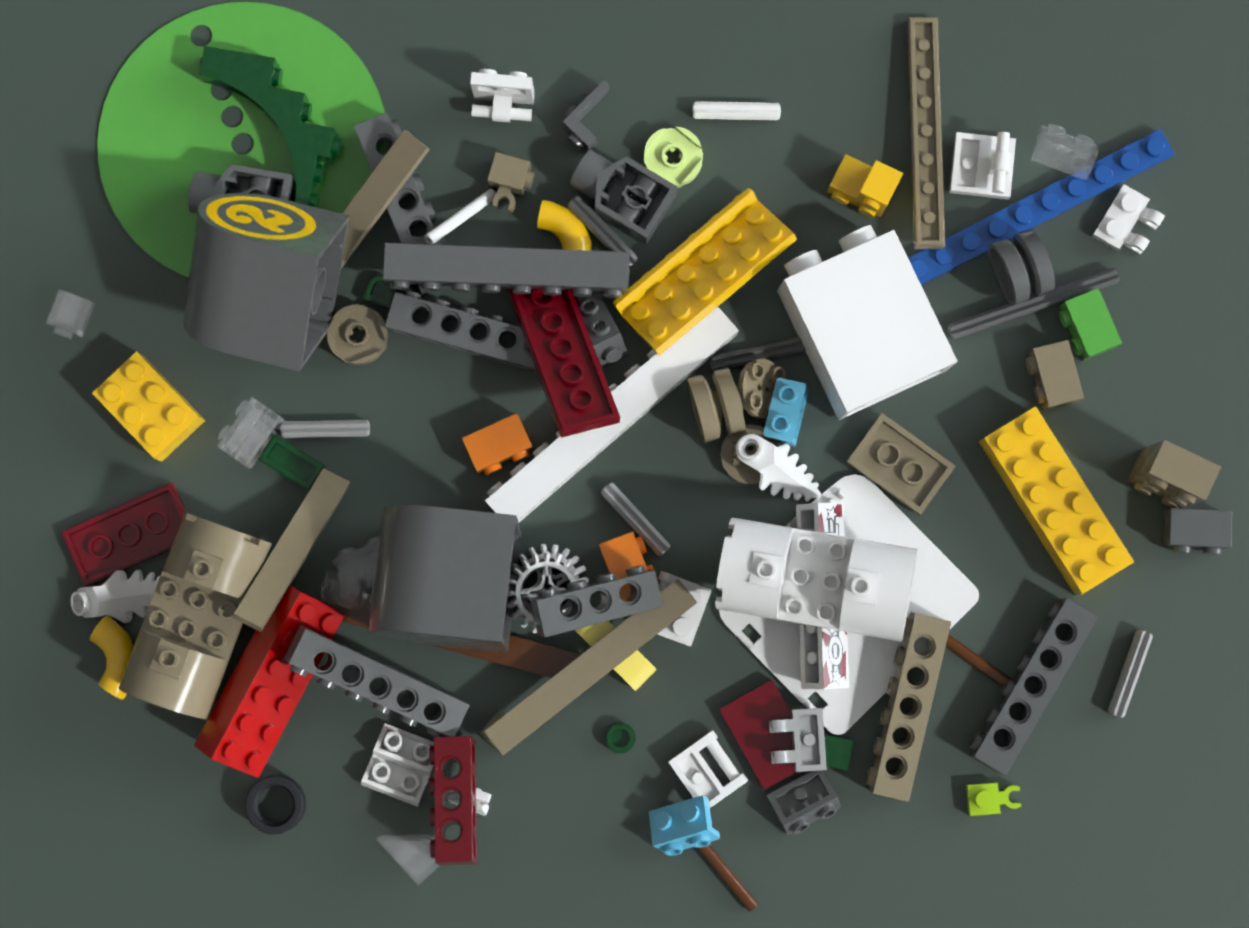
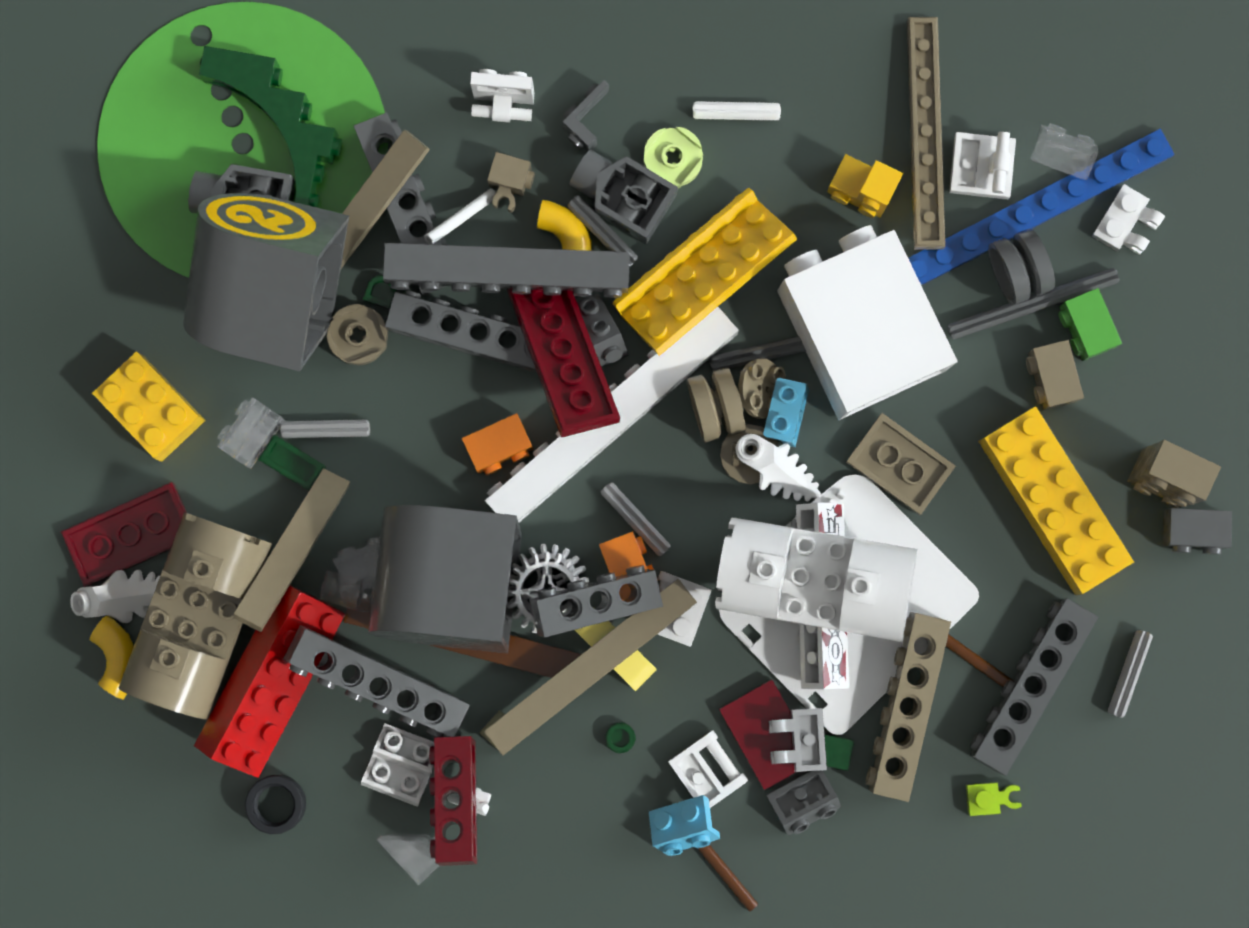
clear brick [46,289,95,339] -> none

